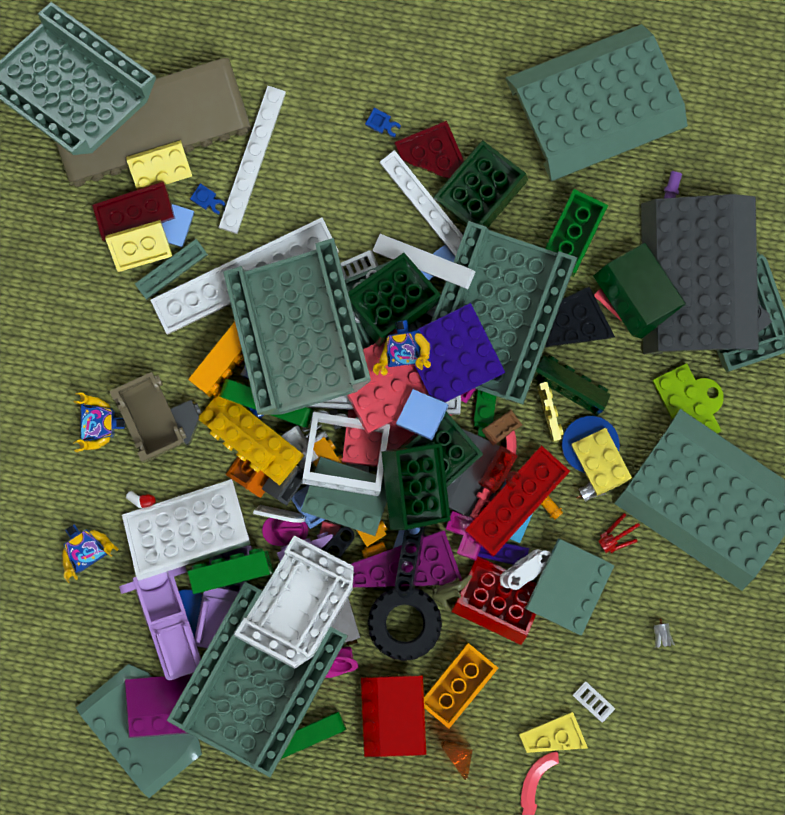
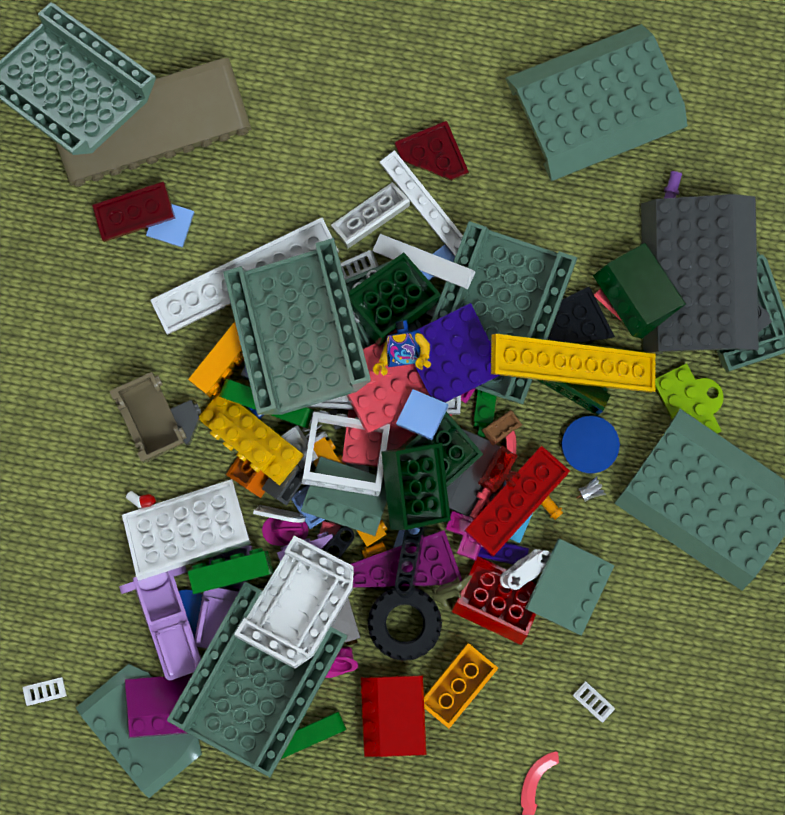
torso [62,524,119,583] -> none
torso [73,392,125,452] -> none
light yellow plate [105,220,172,272] -> none
light yellow plate [126,140,192,190] -> none
sand green plate [135,239,208,300] -> none
blue plate [190,183,226,215] -> none
white plate [219,86,286,234] -> none
blue plate [365,108,401,138] -> none
dark green slope [434,140,528,228] -> none
clear orange slope [440,740,473,780] -> none
light yellow wing [519,712,588,753] -> none
light yellow wing [537,382,564,442] -> none
green brick [545,189,608,277] -> none
light yellow plate [571,428,632,496] -> none
red plant [598,513,640,553] -> none
flat silver piece [654,618,675,648] -> none
none -> white slope [23,677,67,706]
none -> white slope [331,182,410,249]
none -> yellow plate [491,334,656,393]

